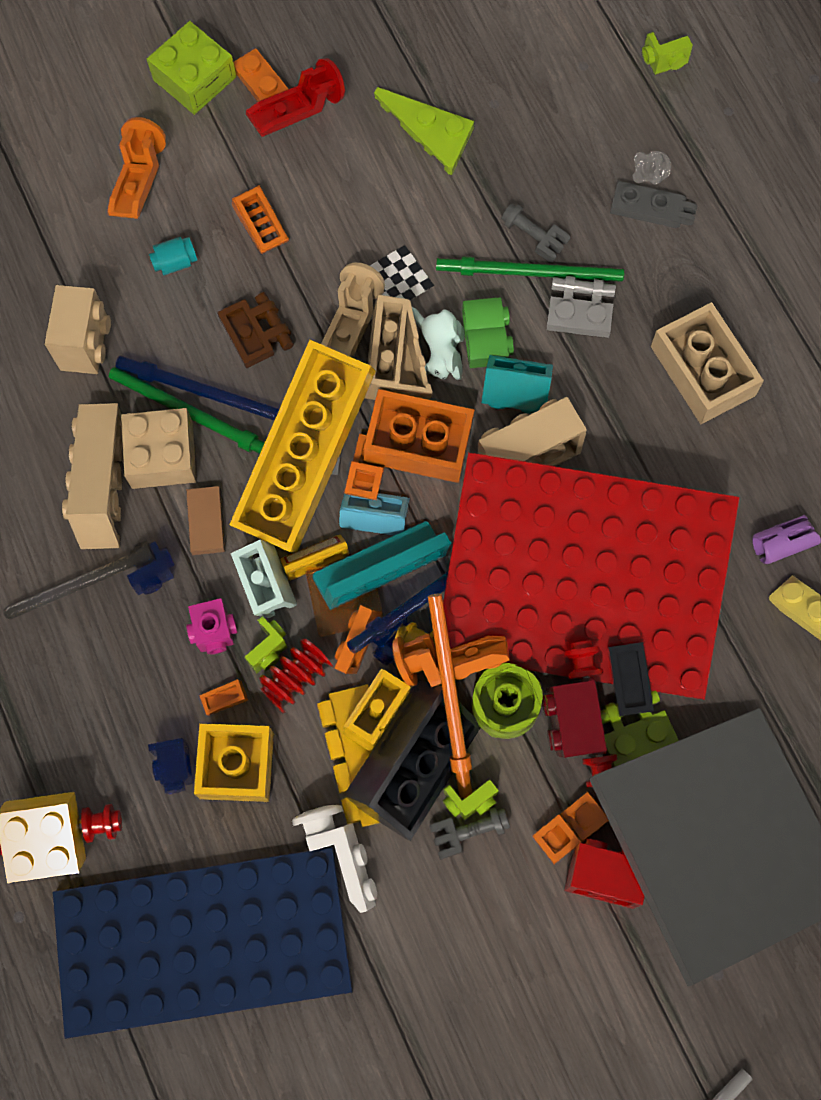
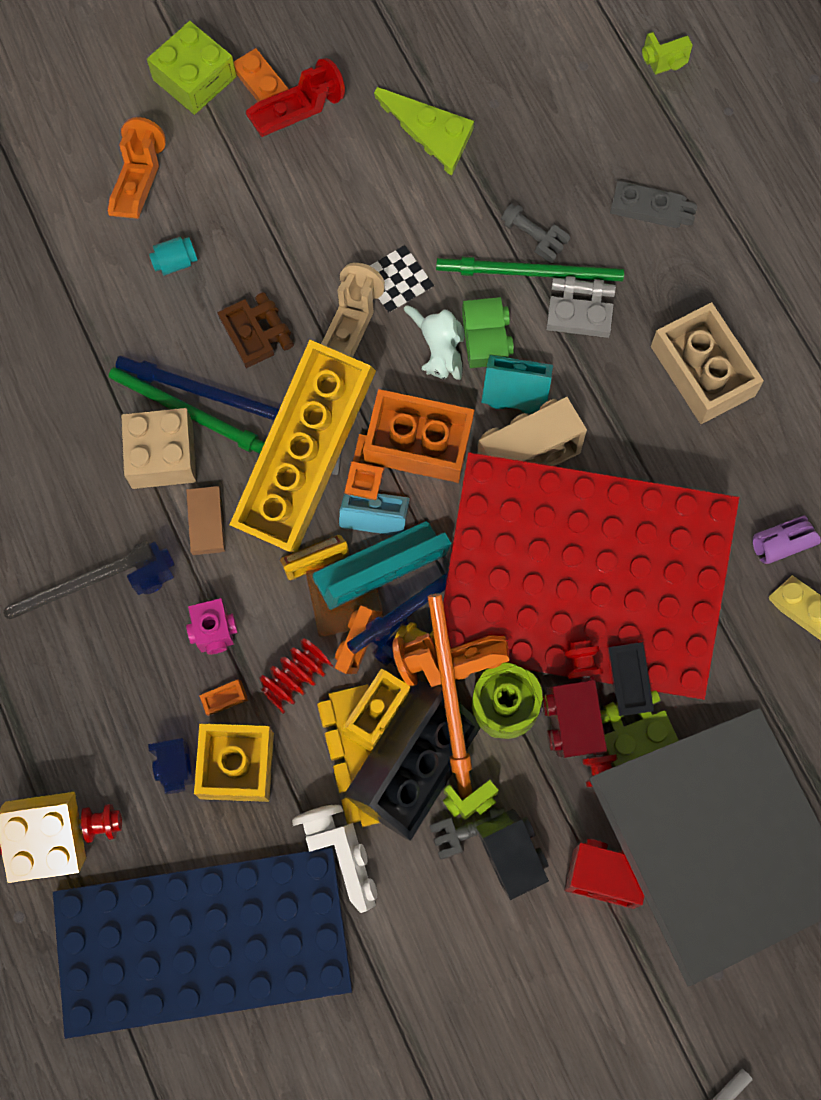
tan brick [45,285,111,374] -> none
tan wedge [62,403,123,549] -> none
light aqua brick [231,540,297,618] -> none
orange slope [232,185,289,254] -> none
lime bracket [244,616,287,673] -> none
tan wedge [365,295,432,400] -> none
orange slope [532,791,609,864] -> none
clear brick [633,151,671,184] -> none
none -> black brick [475,809,549,900]

